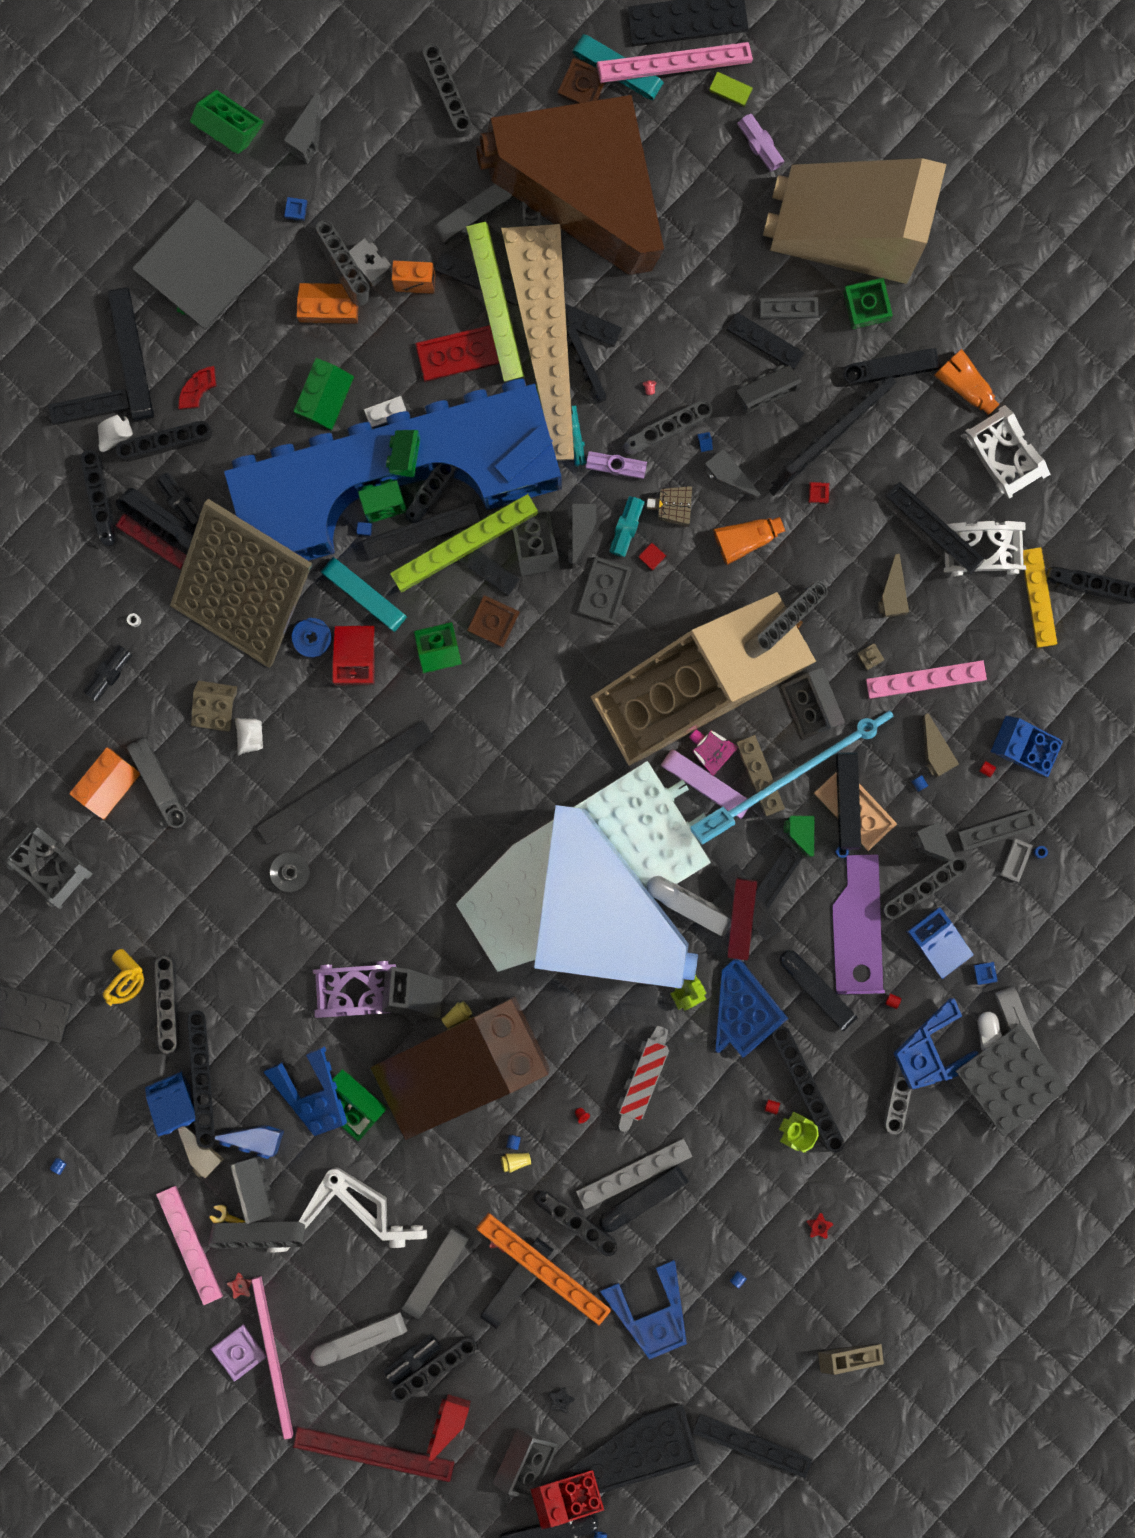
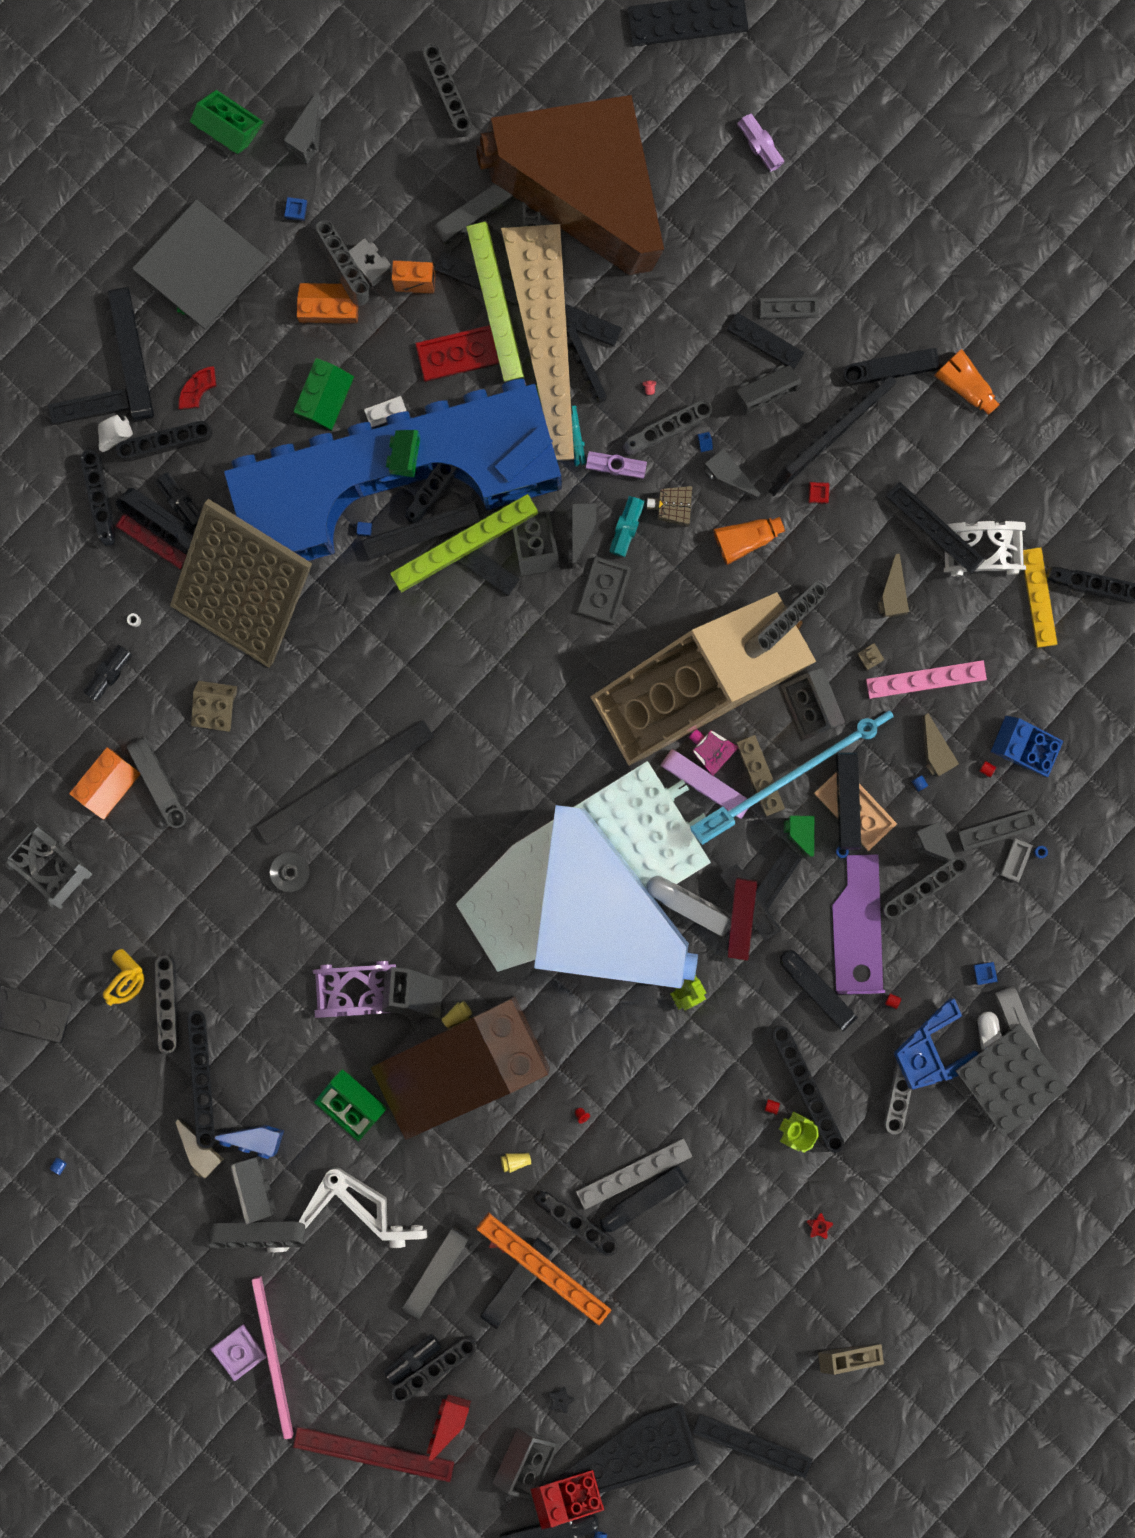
blue slope [145,1071,196,1137] -> none
bright pink plate [156,1186,223,1305] -> none
yellow bar [210,1204,245,1223] -> none
red plate [227,1273,252,1299] -> none
white hair [235,718,263,756] -> none
blue wing [264,1046,347,1136] -> none
blue plate [292,618,332,658] -> none
light grey piece [311,1312,407,1367] -> none
teal beam [320,557,407,632] -> none
red slope [333,626,374,685] -> none
green brick [358,479,407,523] -> none
green slope [414,622,462,673] -> none
reddish brown plate [467,595,520,648] -> none
blue piece [506,1135,521,1150] -> none
reddish brown plate [558,58,606,104] -> none
teal beam [572,34,664,100] -> none
bright pink tile [597,42,753,83] -> none
blue wing [600,1260,687,1359] -> none
light grey hinge [617,1026,669,1132] -> none
red tile [638,543,666,571] -> none
lime tile [709,72,753,107] -> none
blue wing [716,959,788,1057] -> none
blue piece [730,1271,747,1288] -> none
tan slope [763,158,946,284] -> none
green brick [843,278,893,330] -> none
slope [905,907,973,979] -> none
white fence [965,405,1050,499] -> none

